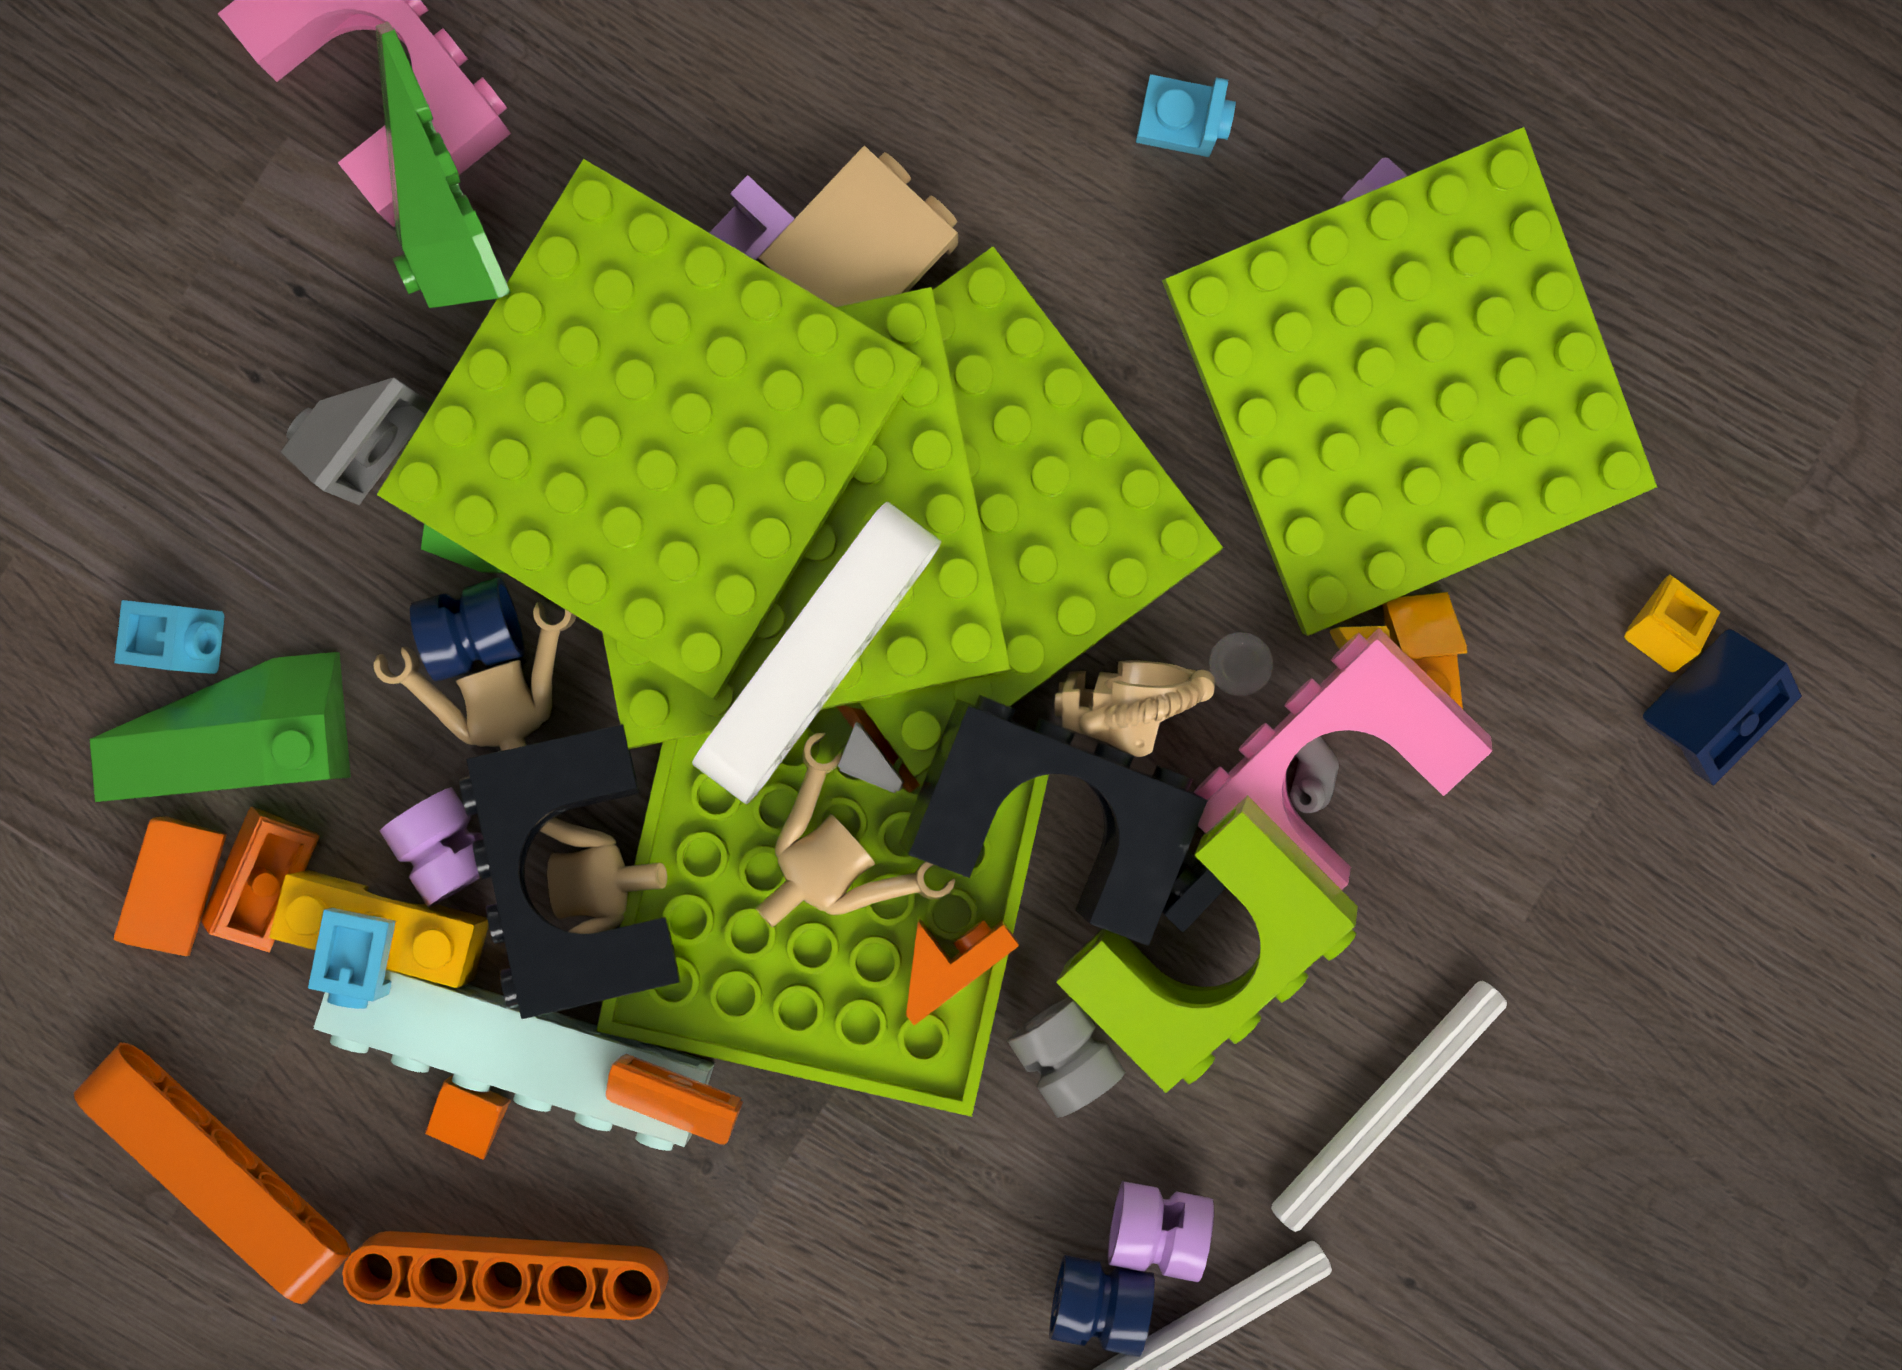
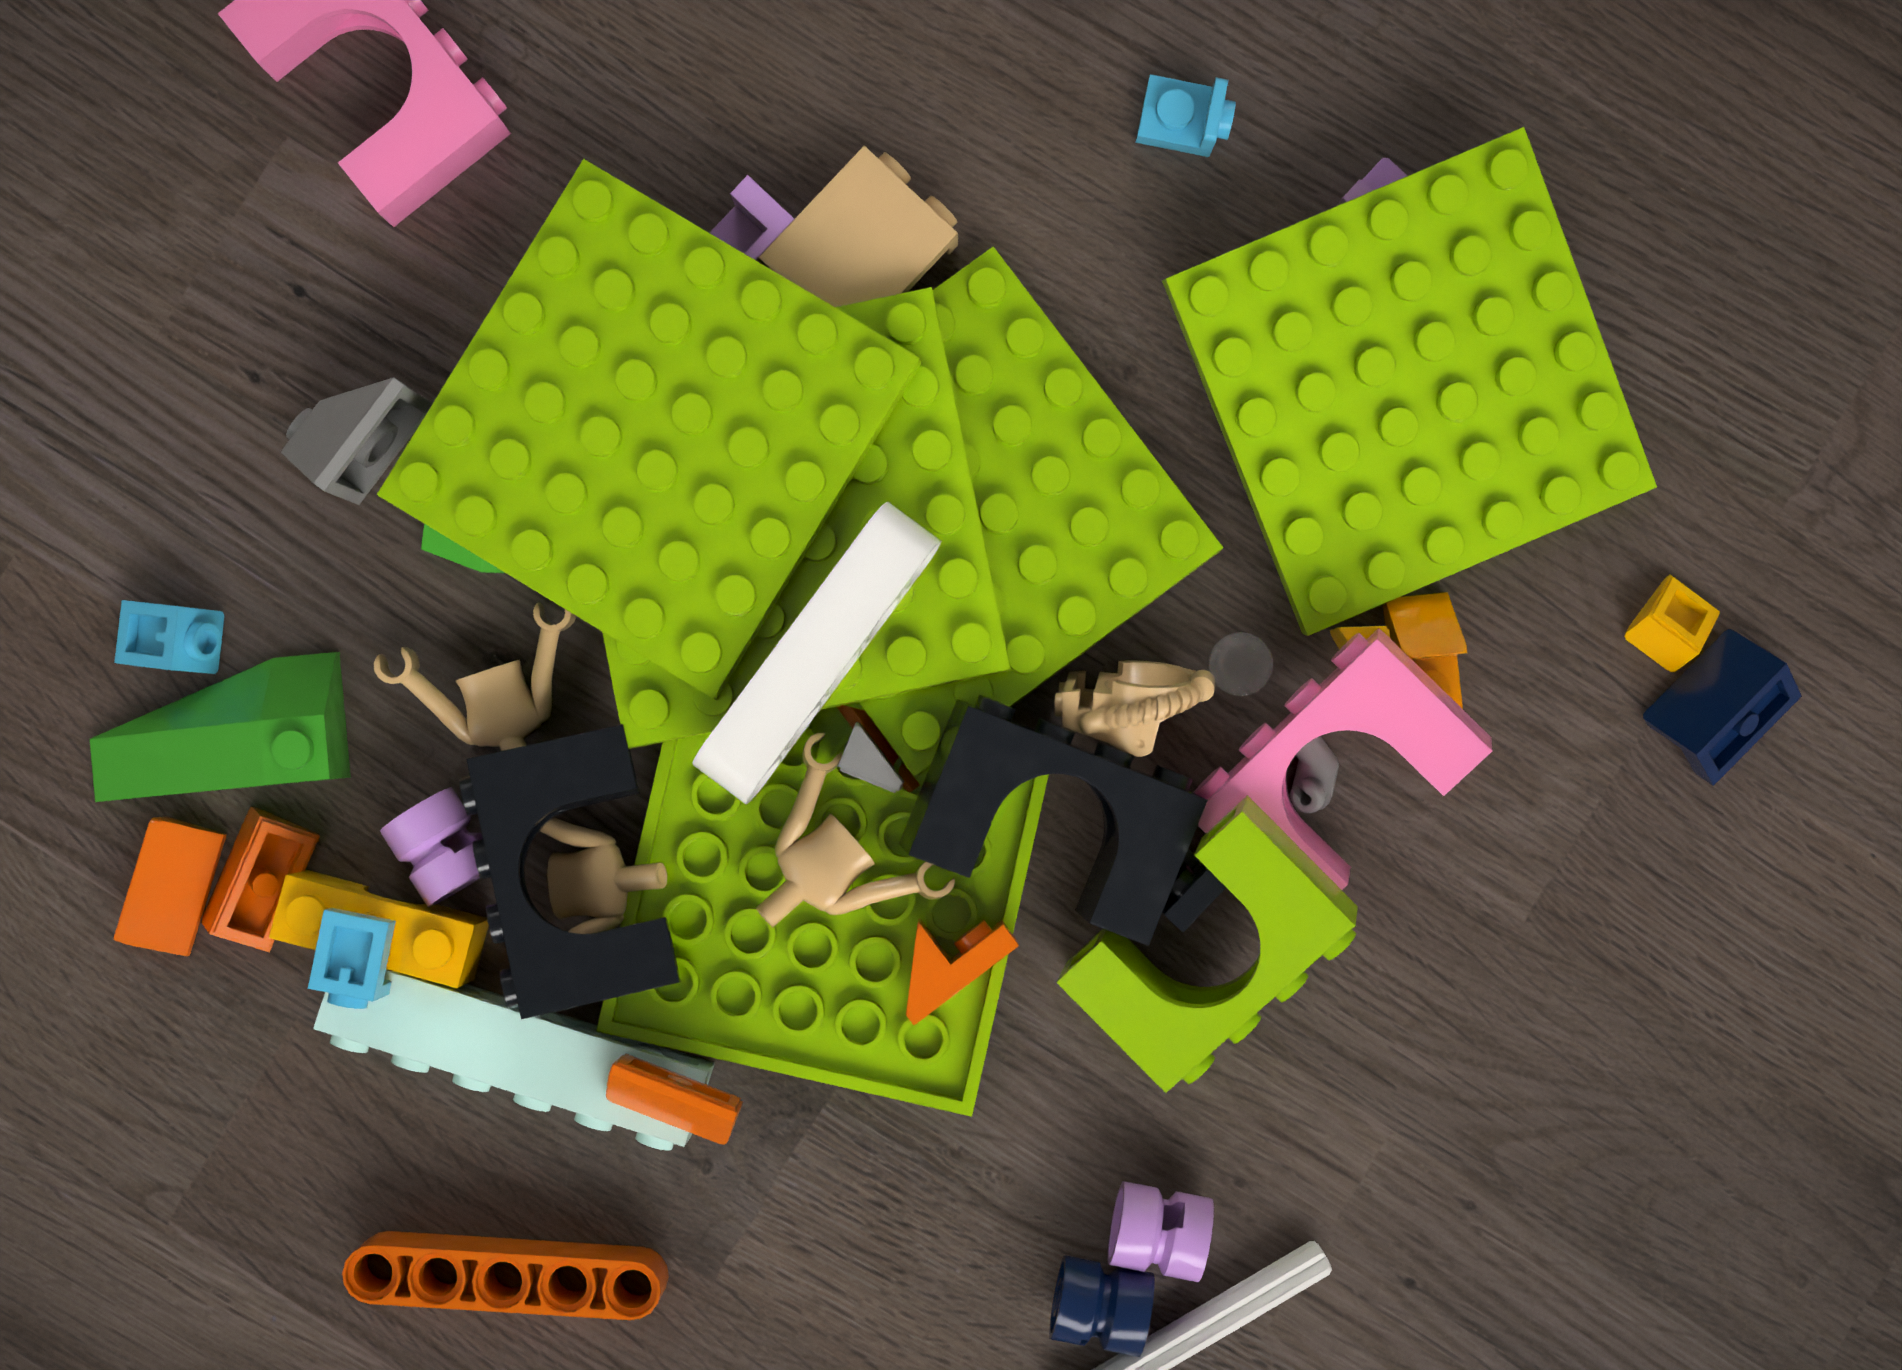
orange beam [74,1043,351,1304] -> none
bright green wedge [375,21,511,308] -> none
dark blue wheel [410,577,525,682] -> none
orange slope [425,1074,511,1160] -> none
light grey wheel [1007,997,1126,1118] -> none
white axle [1271,981,1507,1232] -> none

